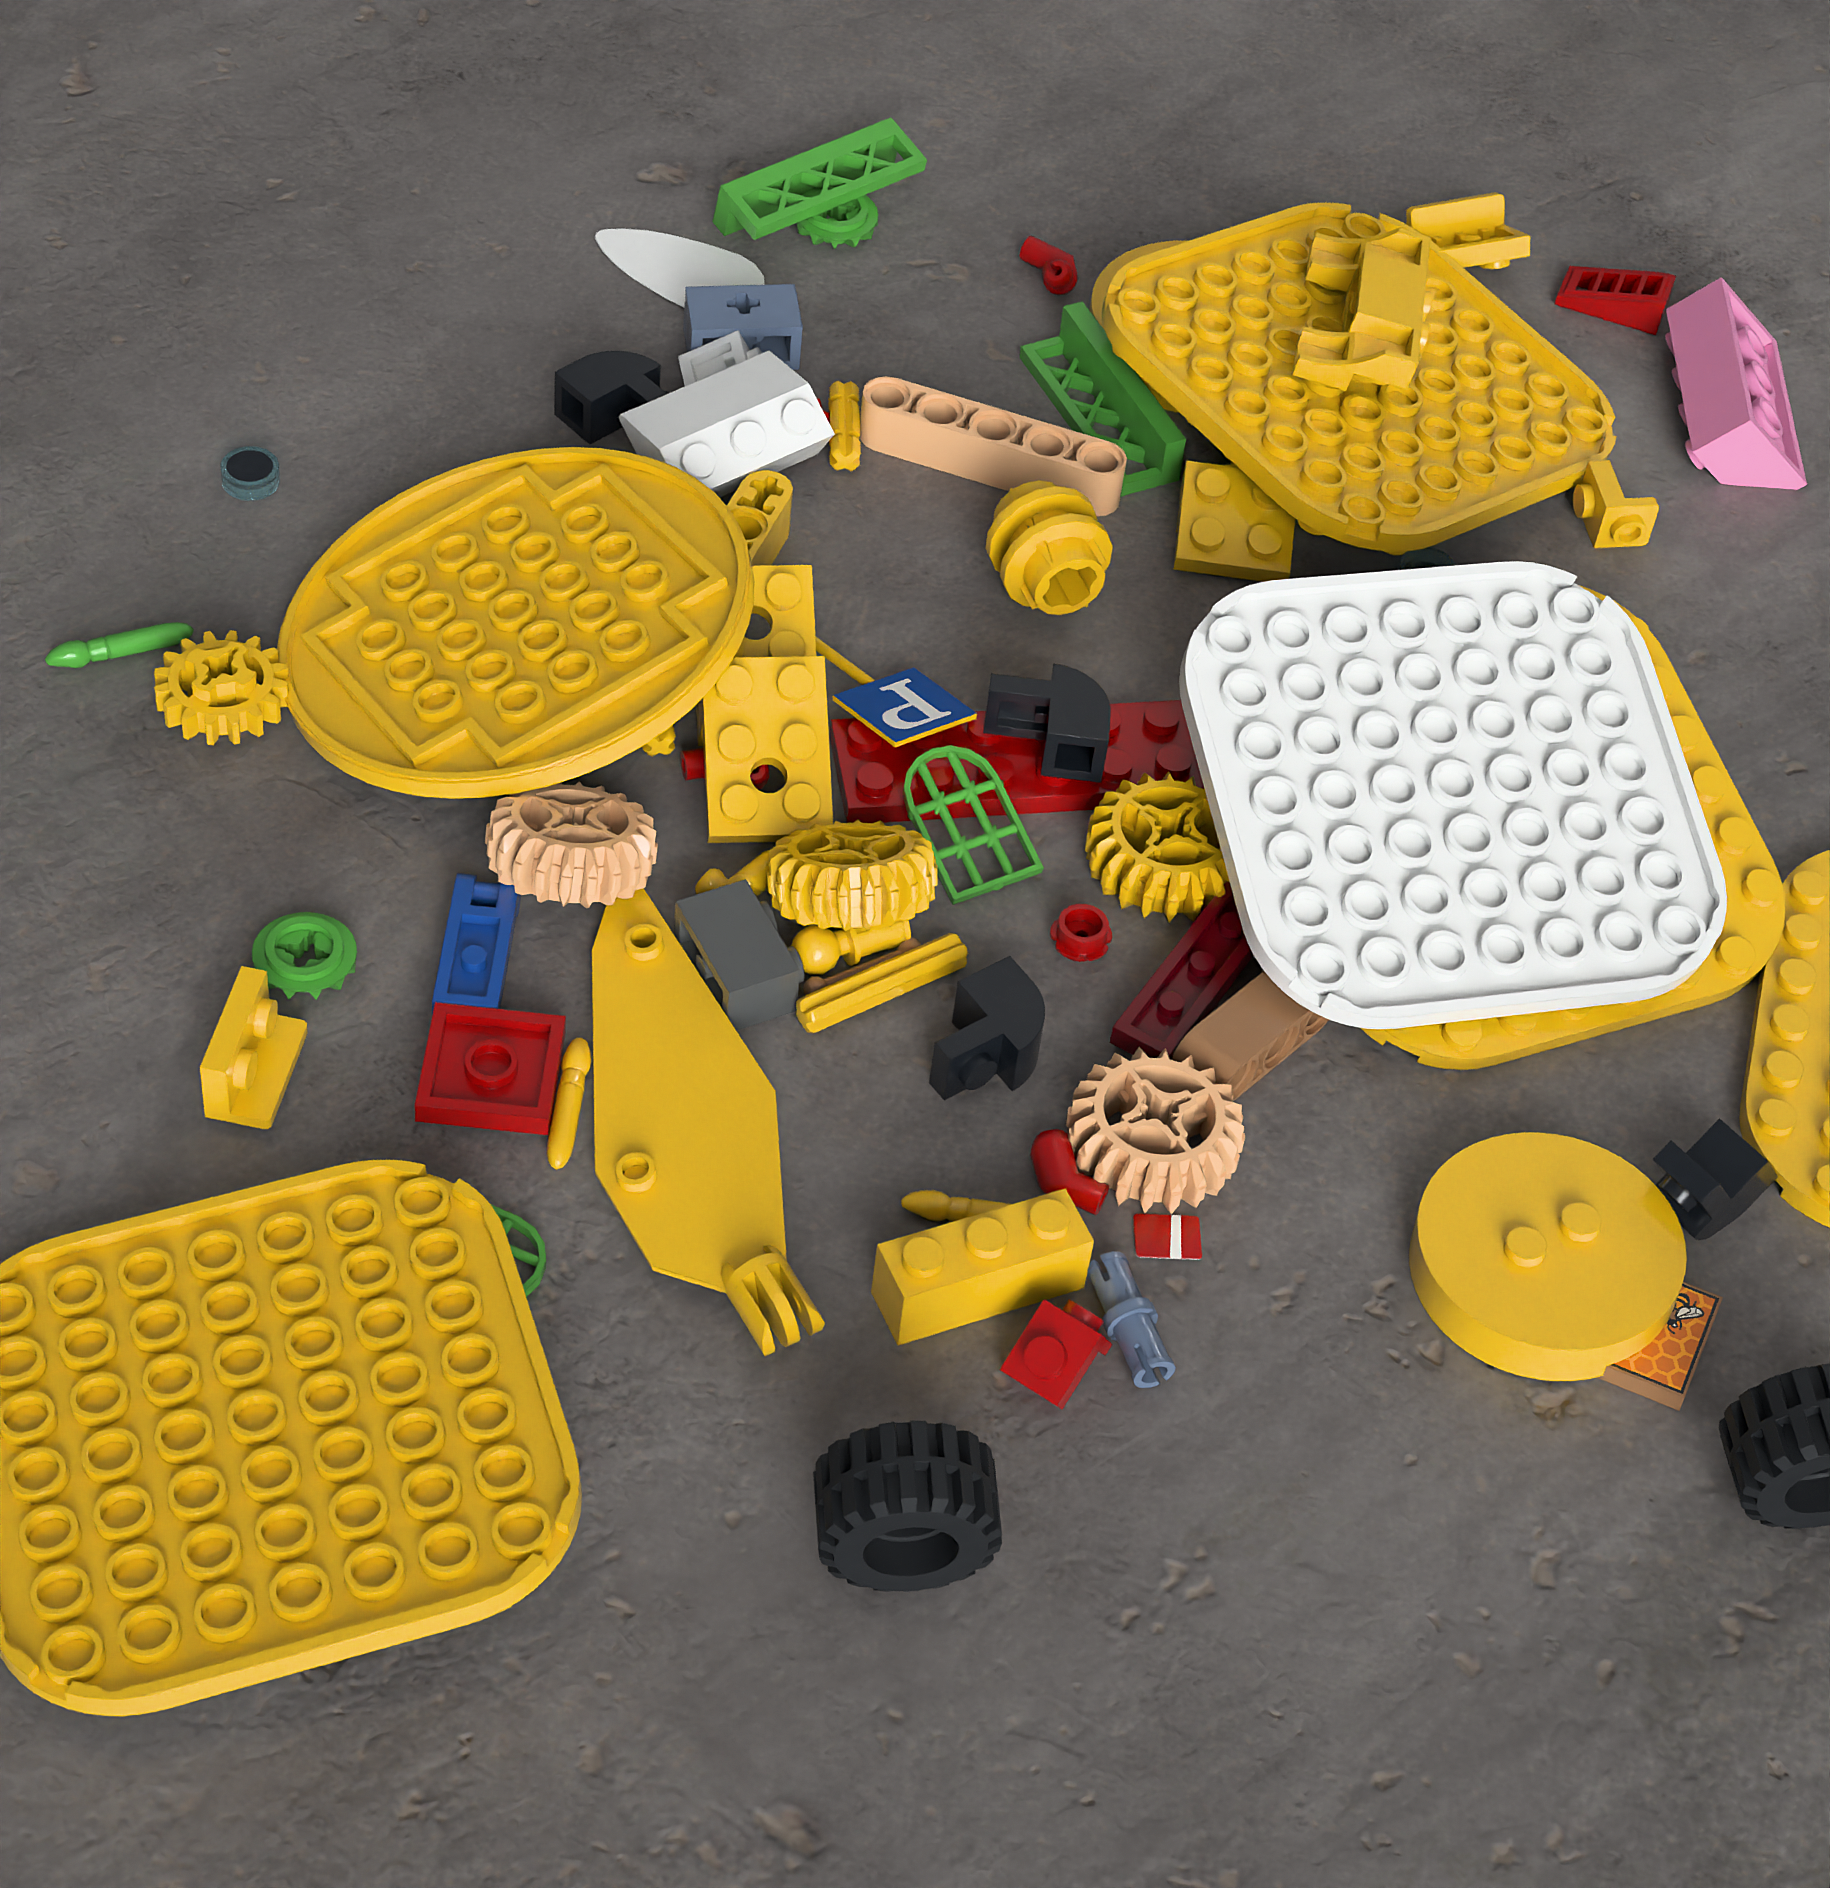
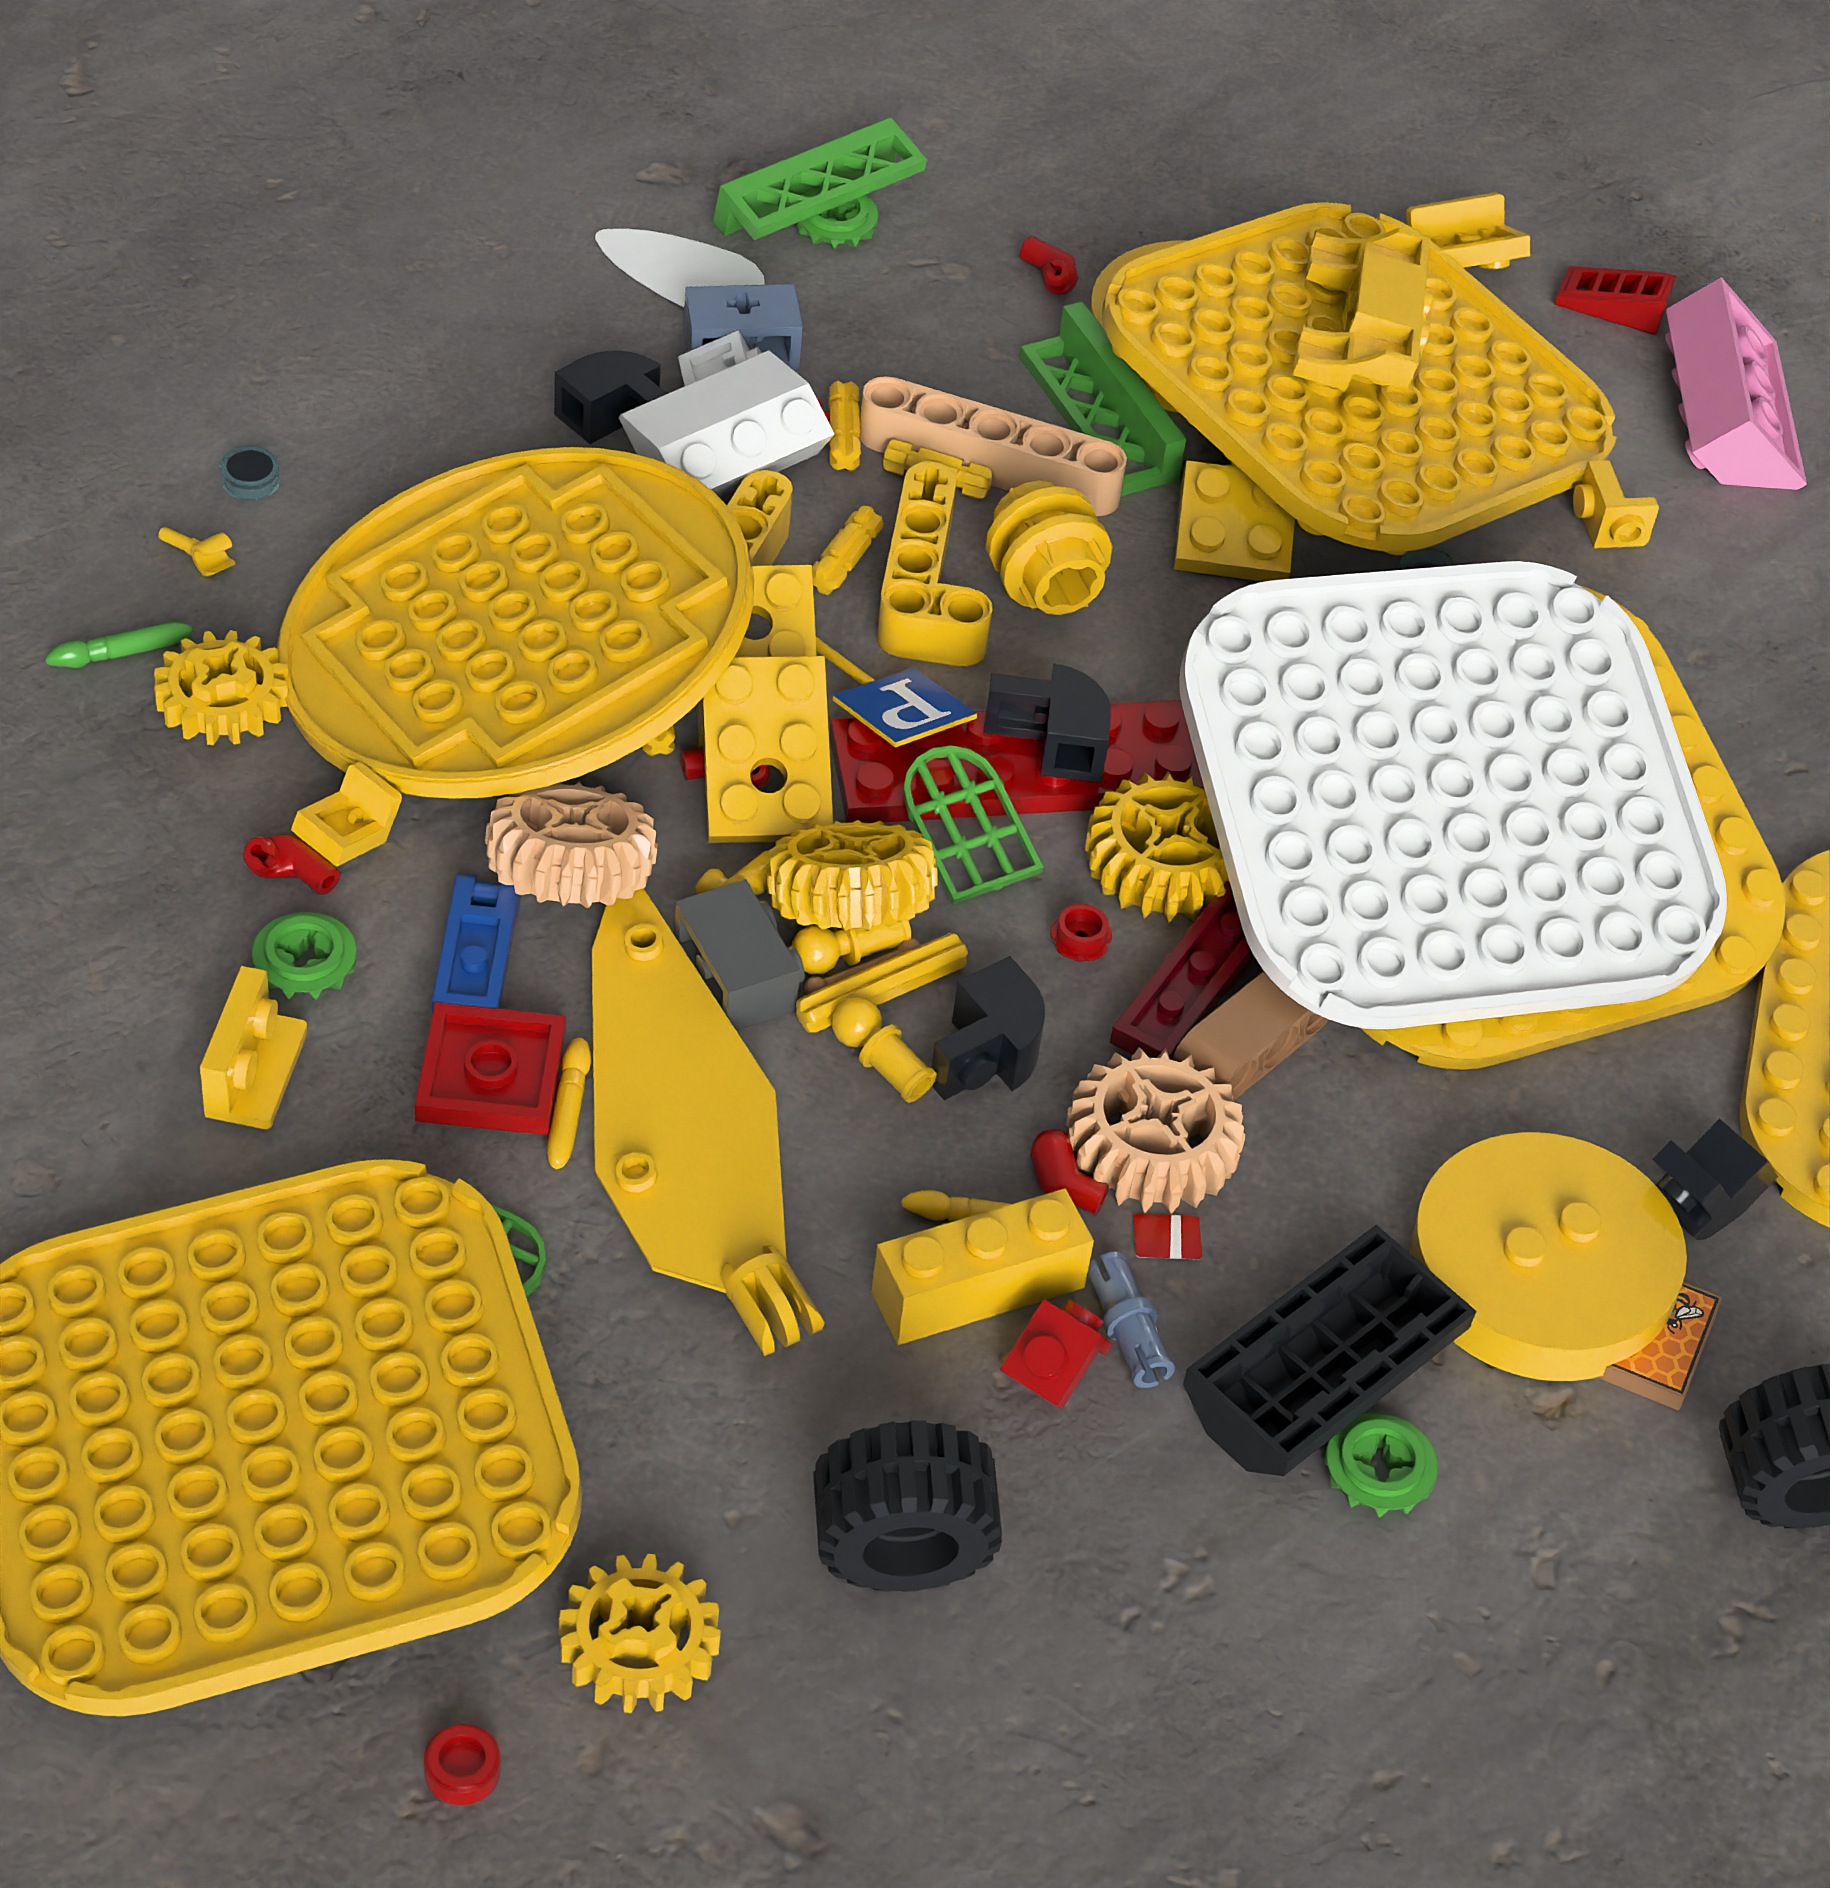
none -> yellow hand [158,527,236,577]
none -> red arm [243,835,340,895]
none -> yellow bracket [291,761,402,867]
none -> red tile [424,1724,501,1805]
none -> yellow gear [559,1554,721,1713]
none -> yellow axle [812,505,883,595]
none -> yellow pin [832,997,937,1103]
none -> yellow beam [877,461,992,667]
none -> yellow axle [883,439,993,500]
none -> black piece [1183,1225,1477,1476]
none -> bright green gear [1324,1413,1438,1518]

